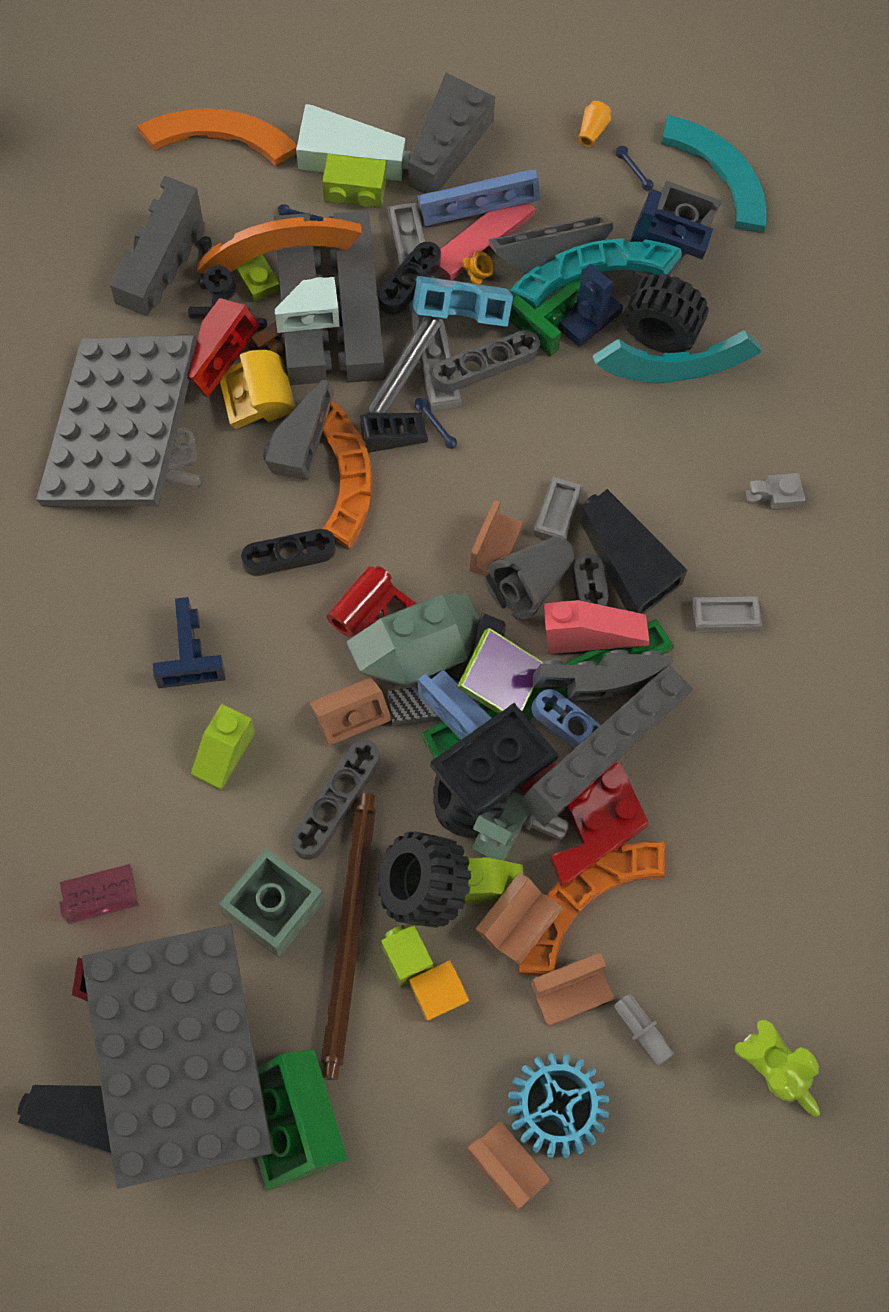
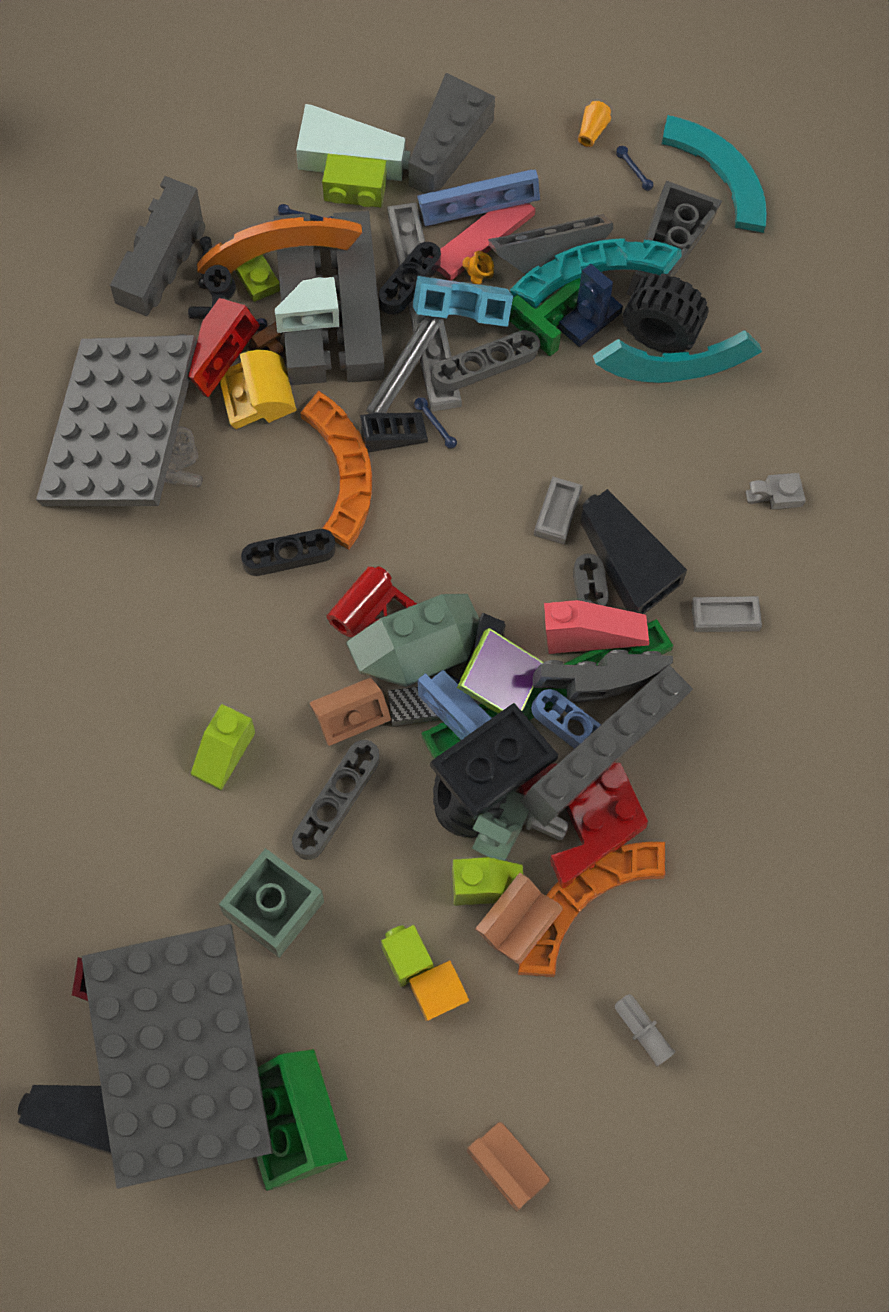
clear pink panel [59,864,139,924] -> none
orange tile [137,108,297,166] -> none
dark blue bracket [153,597,226,689] -> none
dark grey slope [263,380,334,480] -> none
reddish brown piece [321,793,376,1080] -> none
black tyre [378,831,471,928] -> none
nougat panel [469,500,524,576] -> none
dark grey cone [485,536,574,619] -> none
medium azure gear [508,1053,609,1159] -> none
nougat panel [531,952,614,1026] -> none
dark blue bracket [630,188,713,259] -> none
lime animal [735,1020,820,1117] -> none

